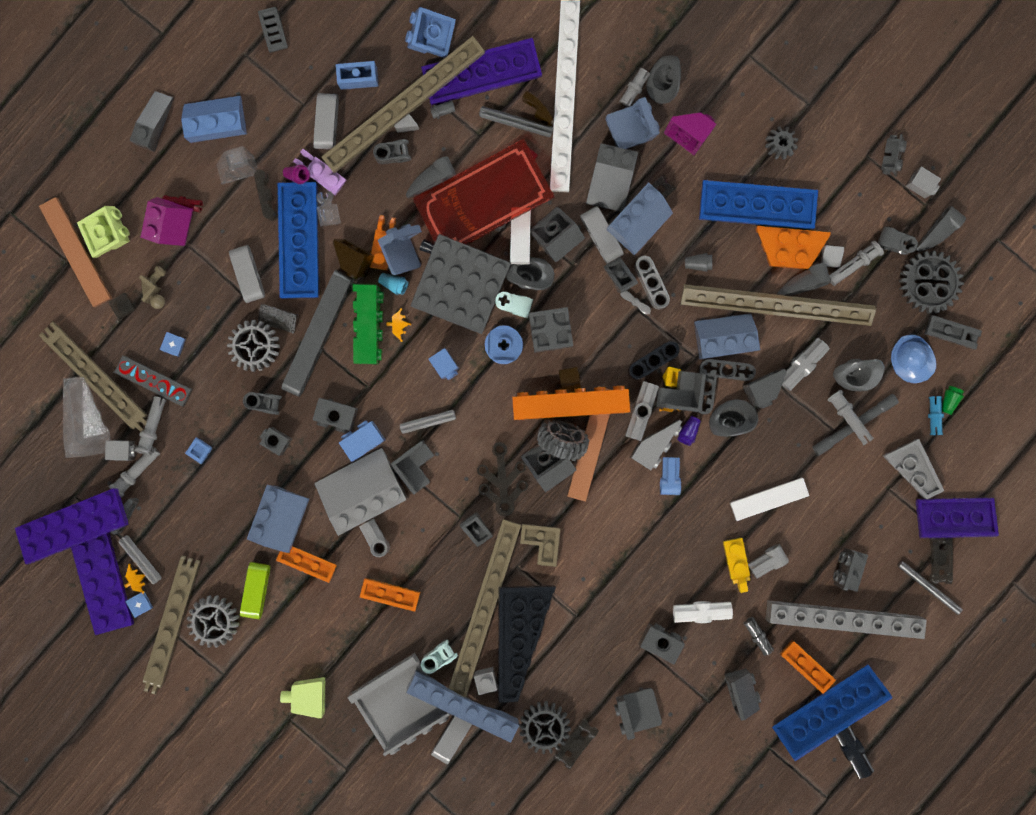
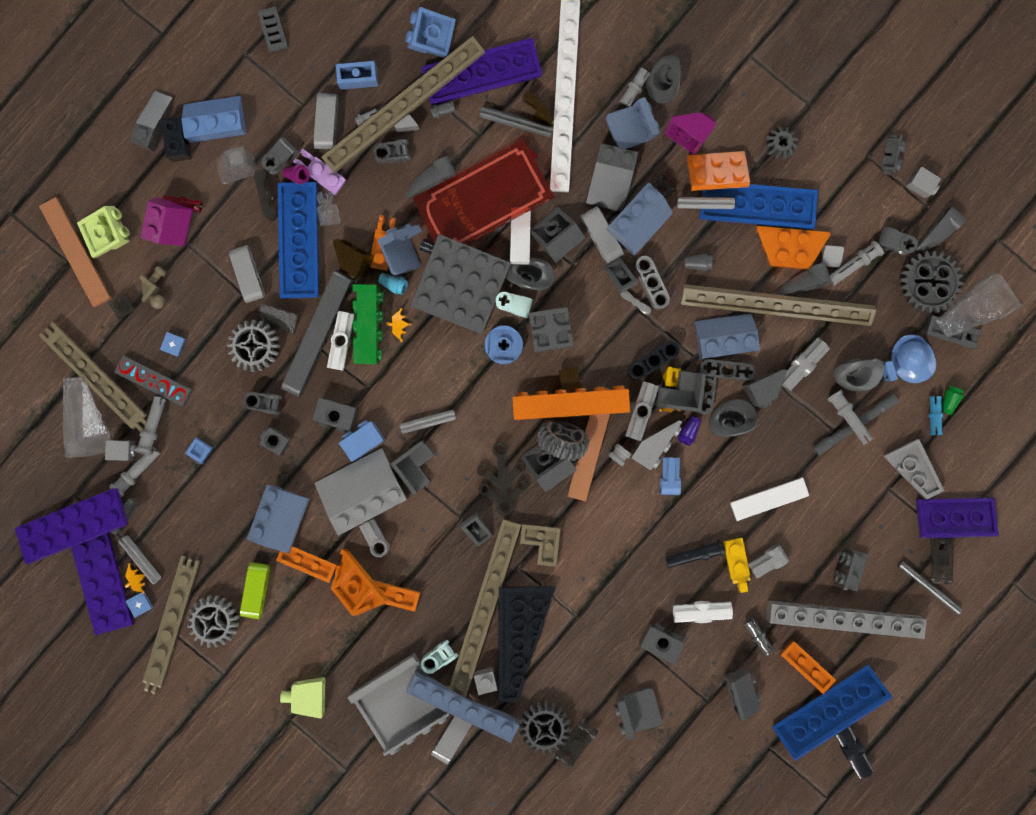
medium blue brick [429,348,460,380] -> none
none -> black brick [160,116,191,162]
none -> dark grey piece [262,137,298,175]
none -> white piece [327,311,355,371]
none -> orange wing [331,548,389,616]
none -> light grey pin [355,108,377,127]
none -> light grey wheel [608,443,632,467]
none -> black pin [665,539,725,569]
none -> light grey axle [677,197,735,209]
none -> orange plate [687,151,750,191]
none -> medium blue tile [883,361,898,382]
none -> clear wedge [936,273,1022,337]

